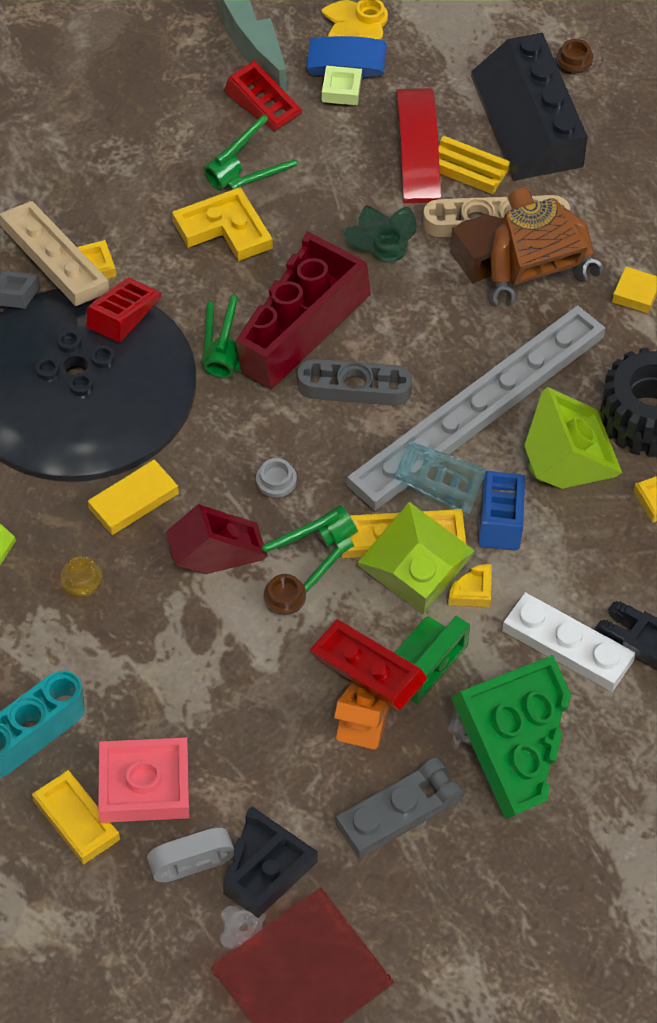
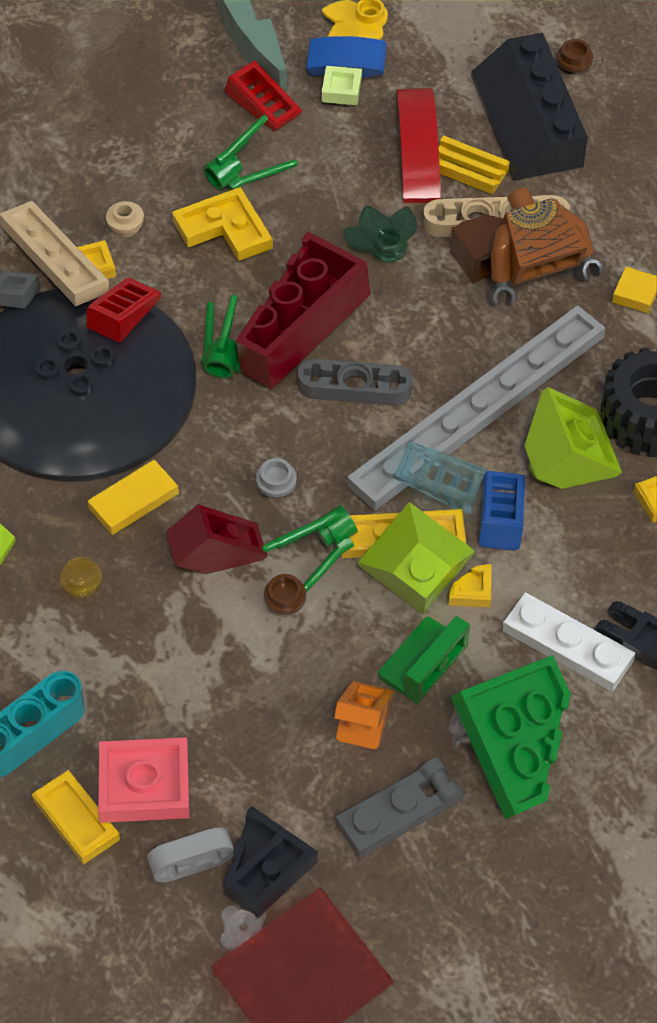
red plate [310,619,428,711] -> none
none -> tan plate [106,201,144,237]

